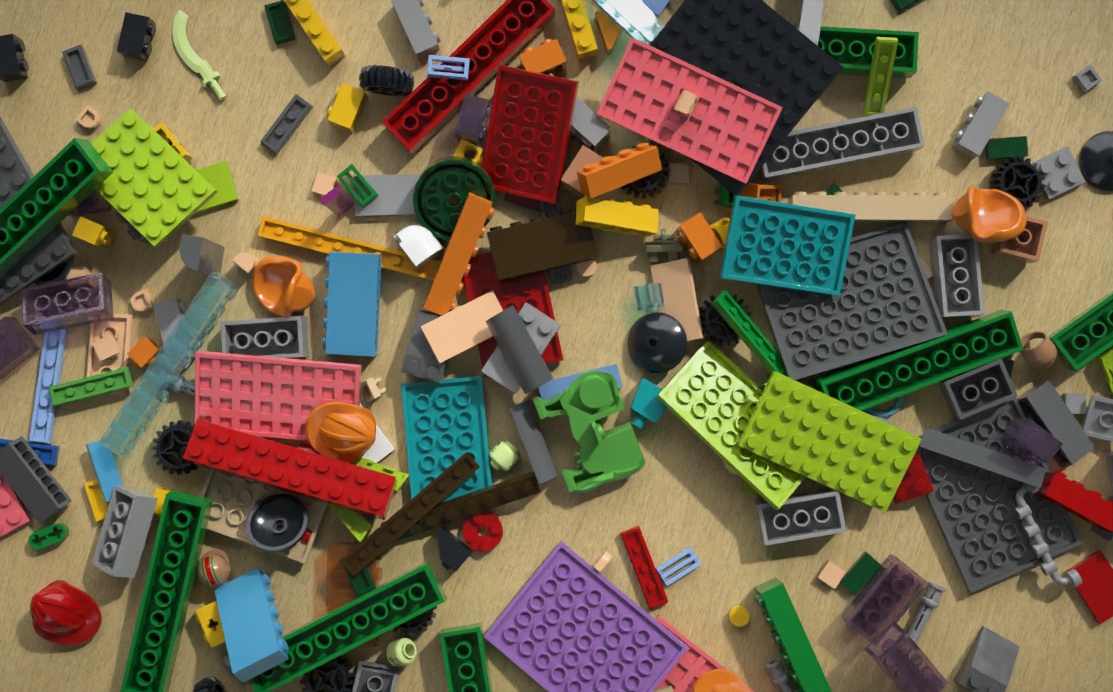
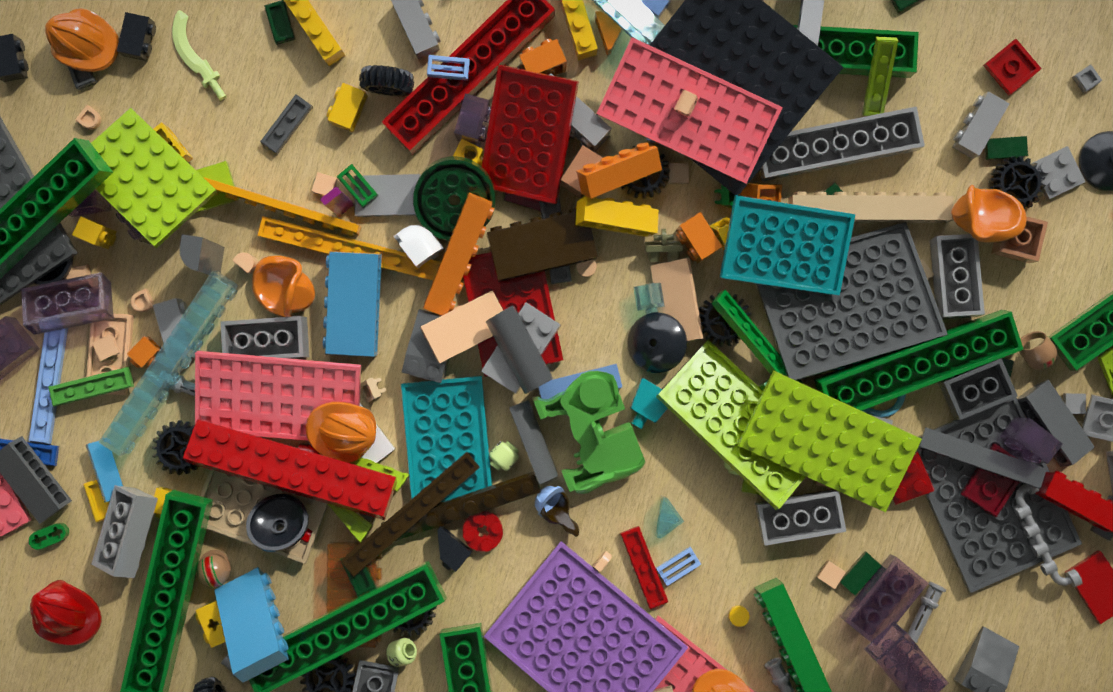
none -> orange piece [45,8,119,72]
none -> light orange plate [203,177,361,236]
none -> piece [535,486,579,537]
none -> clear light blue slope [655,496,684,538]
none -> dark red tile [960,444,1019,517]
none -> red plate [983,39,1042,96]

